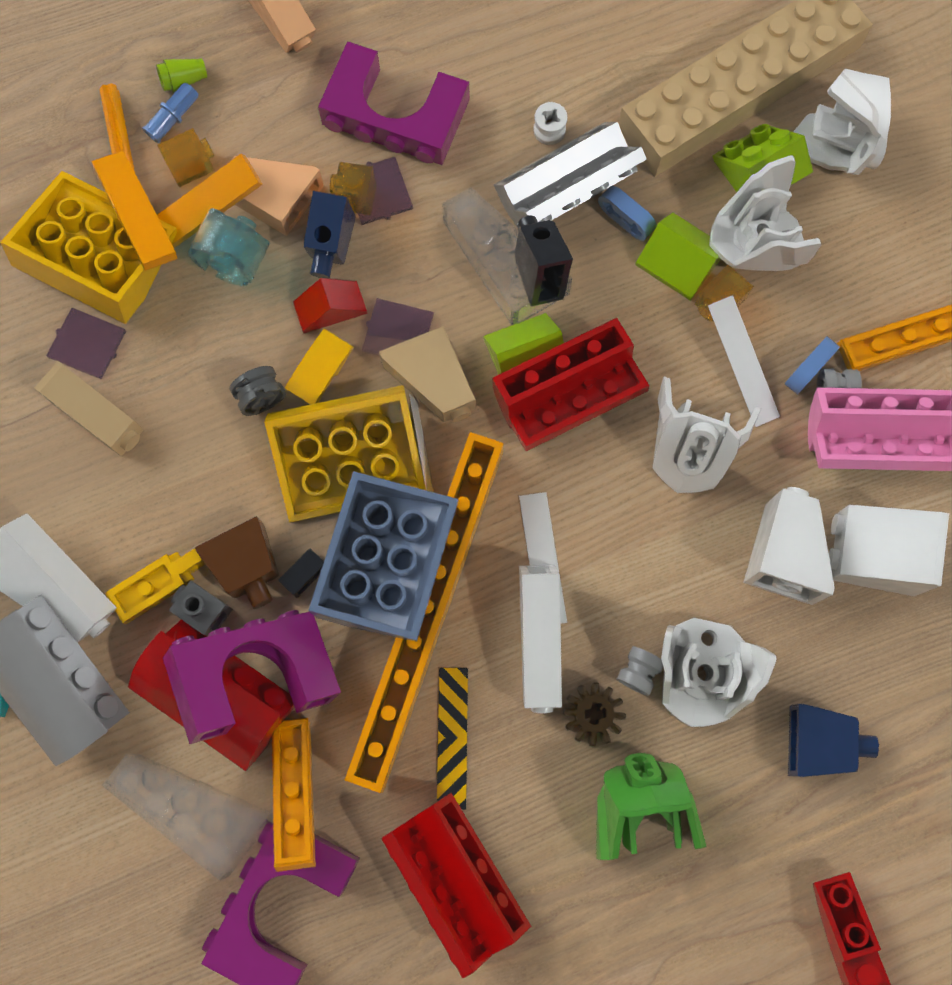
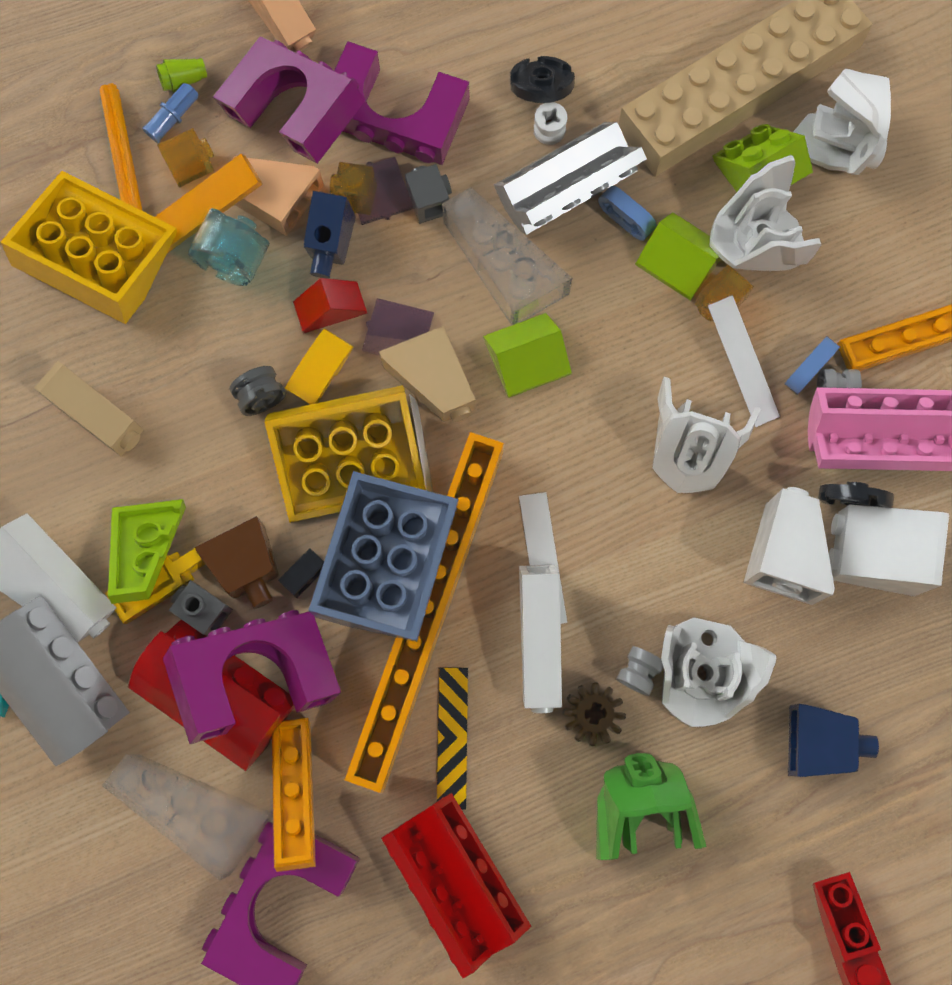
clear purple piece [46,308,126,380] -> none
light orange tile [91,150,177,271] -> none
red brick [492,317,650,451] -> none
black torso [515,215,573,307] -> none
none -> lime wing [108,499,186,604]
none -> magenta arch [213,36,365,164]
none -> dark grey brick [405,164,452,224]
none -> black plate [510,56,575,103]
none -> black plate [818,482,894,508]

